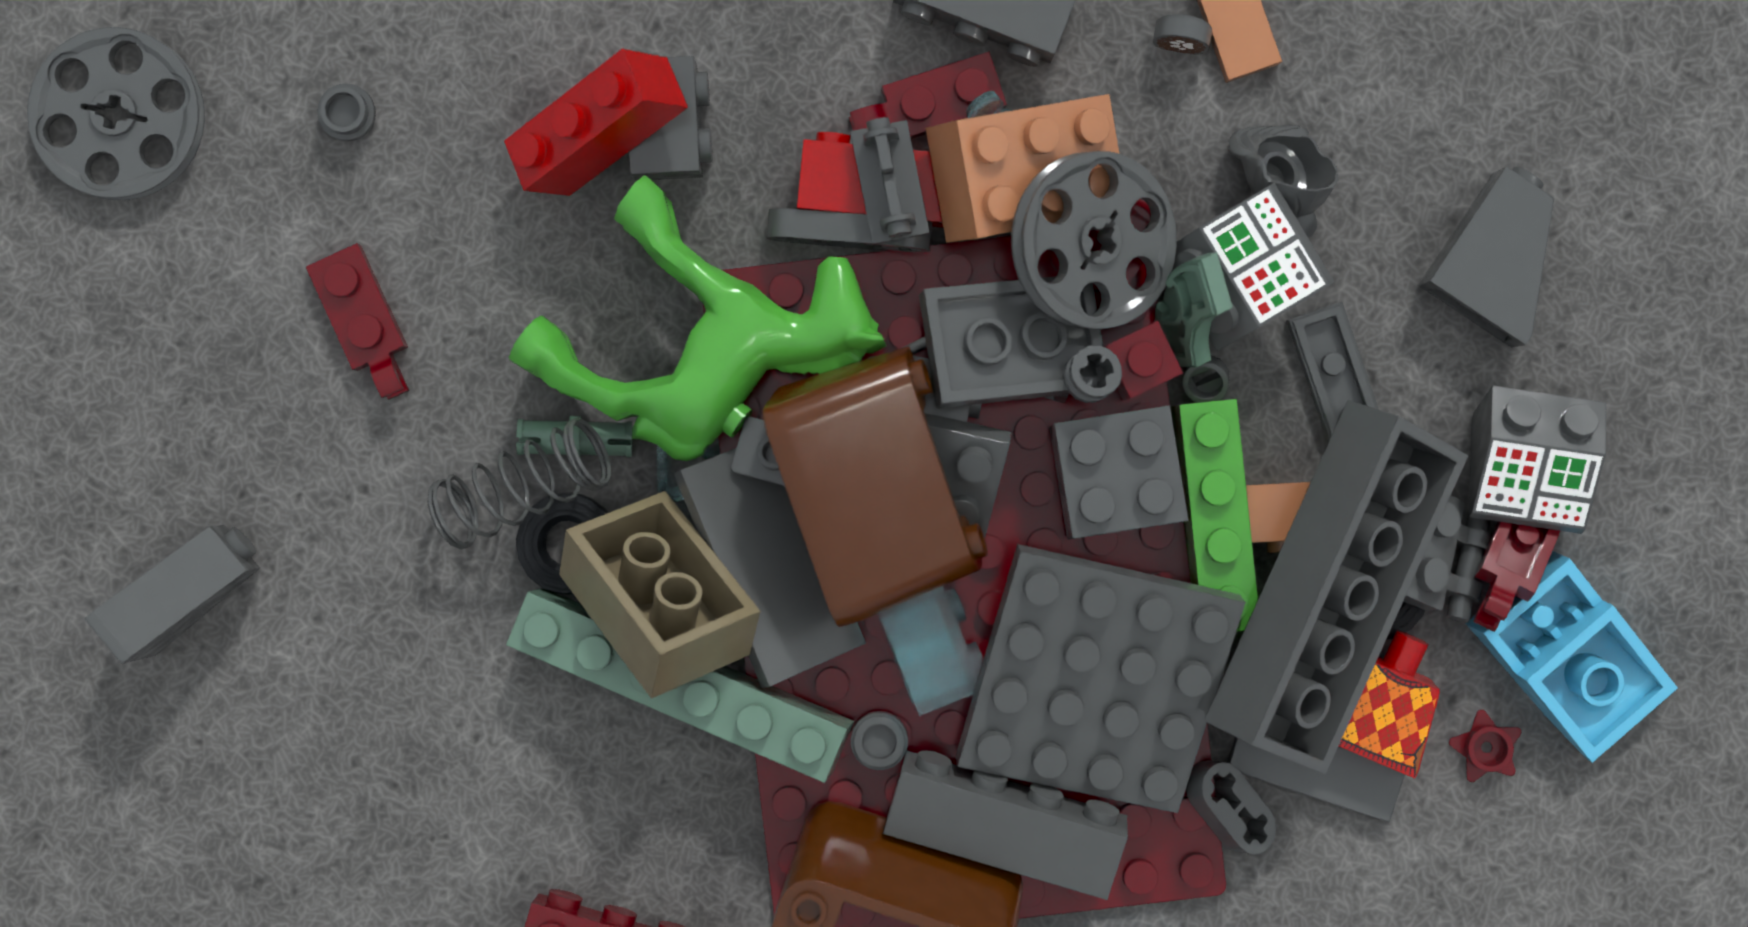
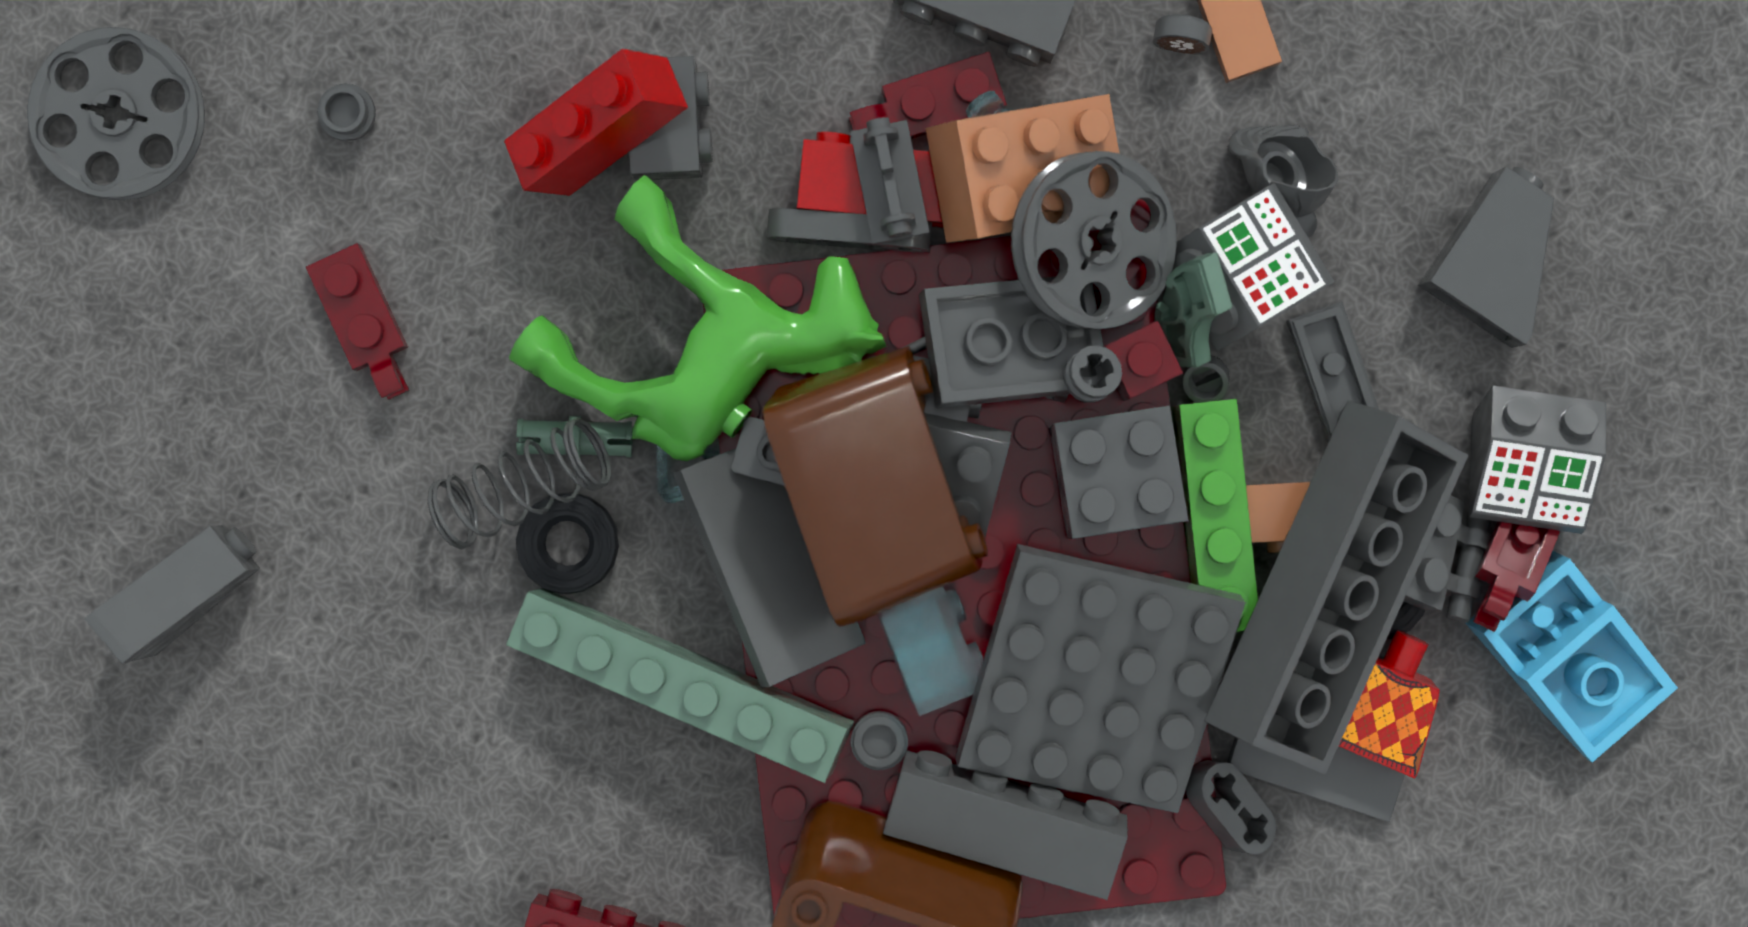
dark tan brick [559,491,761,699] -> none
dark red plate [1449,709,1522,782] -> none

